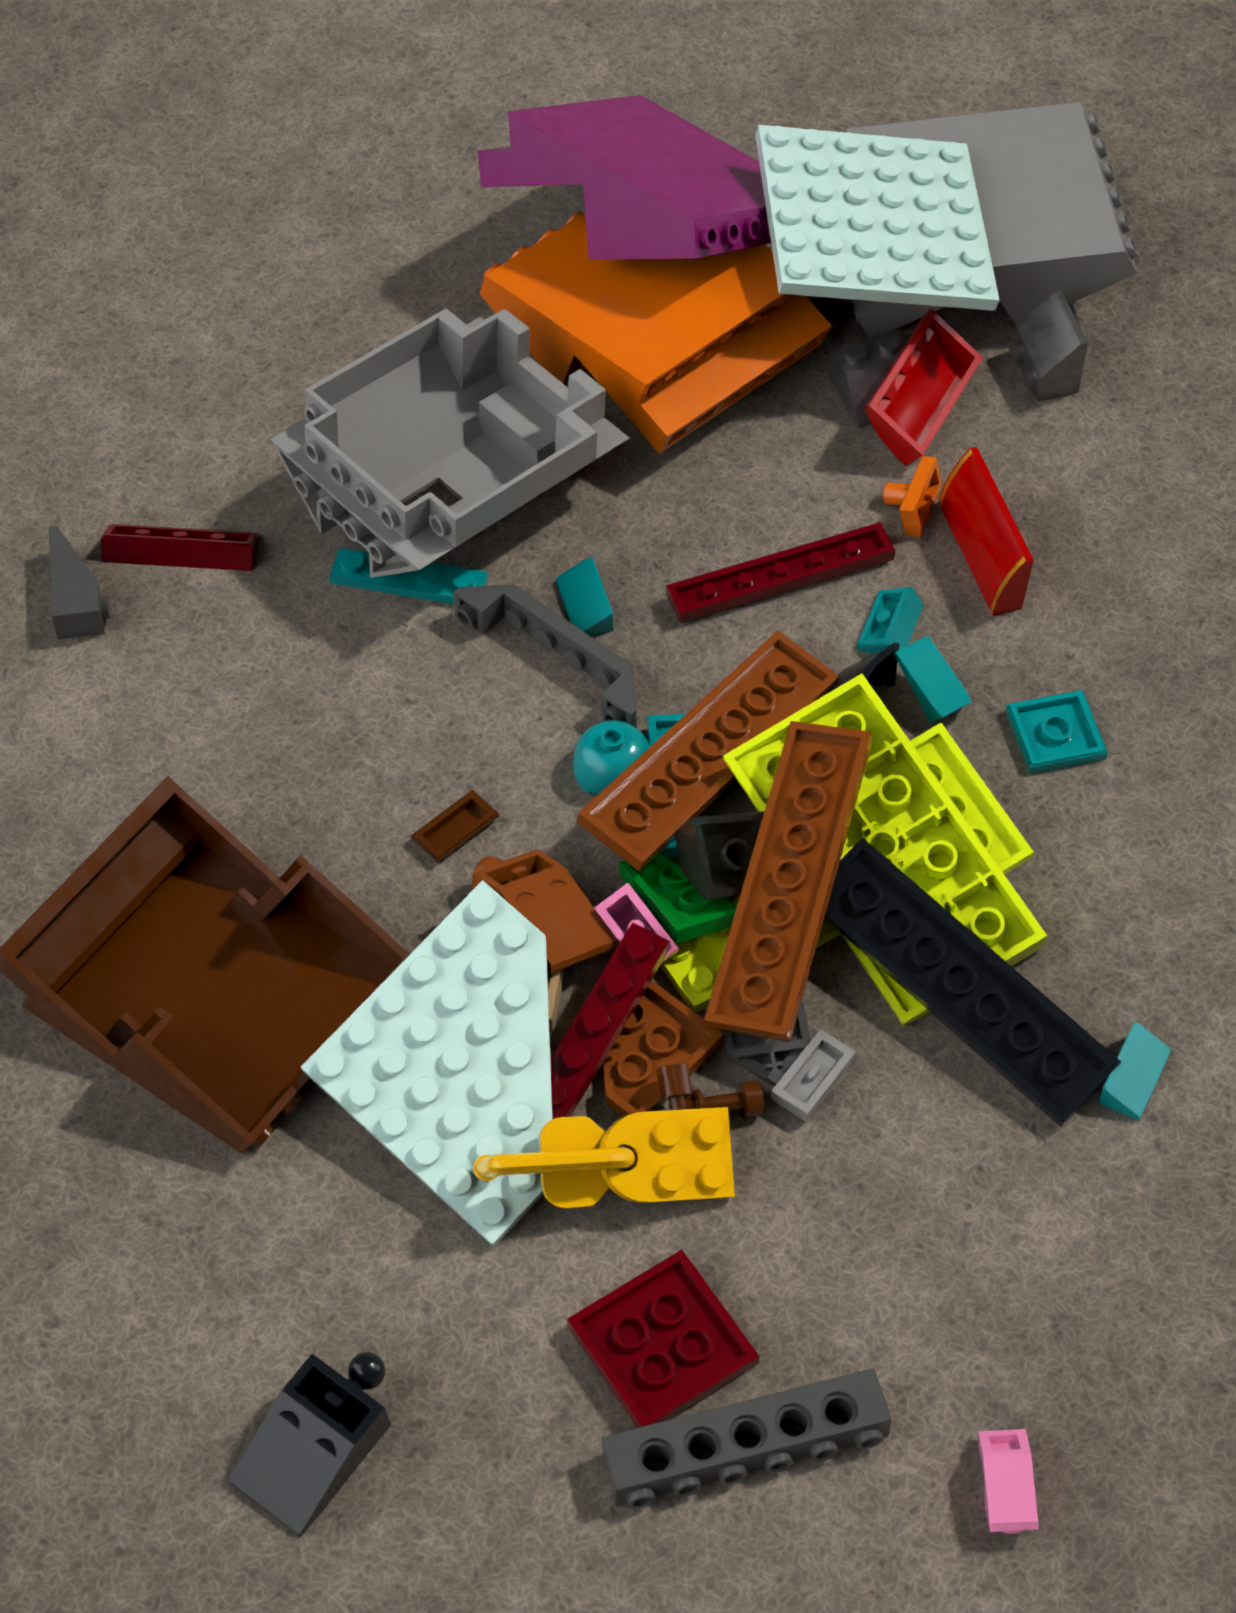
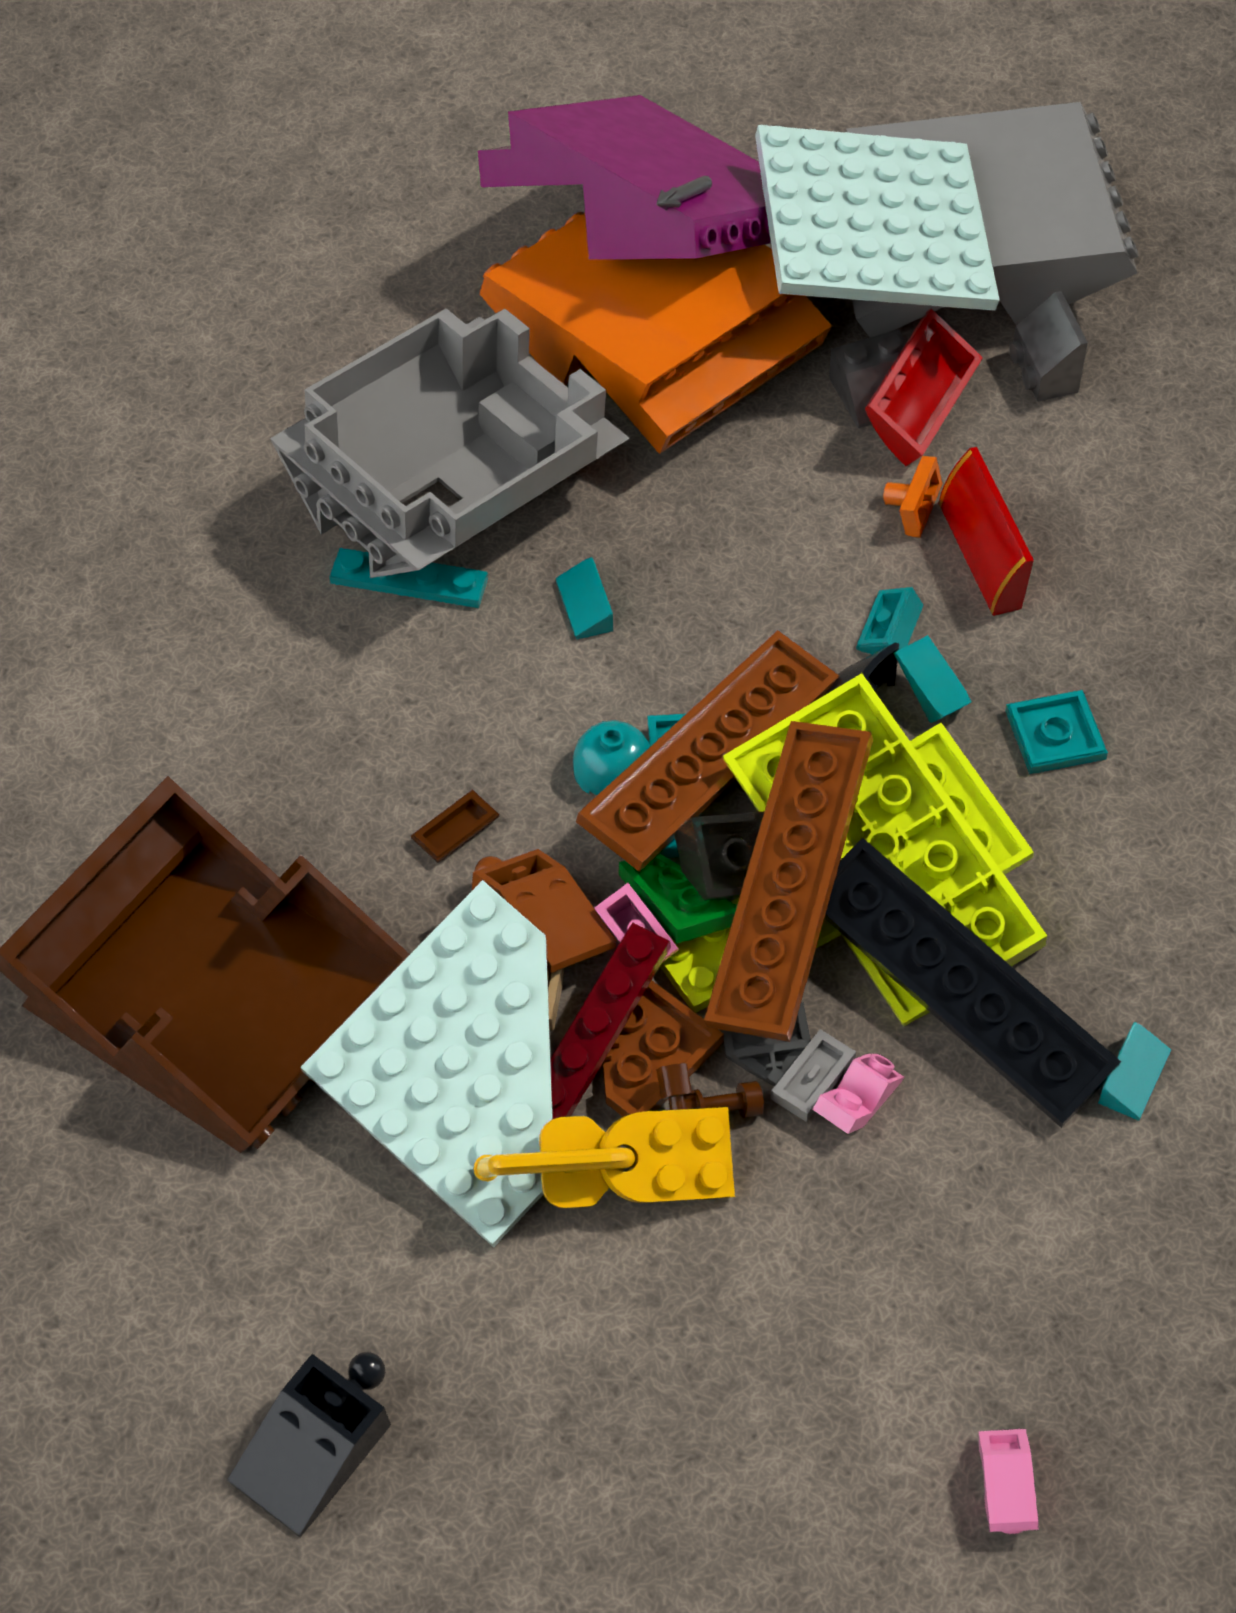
dark grey slope [49,526,111,639] -> none
dark red slope [101,524,259,571] -> none
dark grey slope [453,584,637,728] -> none
dark red plate [567,1249,760,1428] -> none
dark grey brick [601,1368,892,1508] -> none
dark red plate [666,522,895,623] -> none
none -> dark grey piece [656,176,712,210]
none -> bright pink slope [812,1053,904,1134]

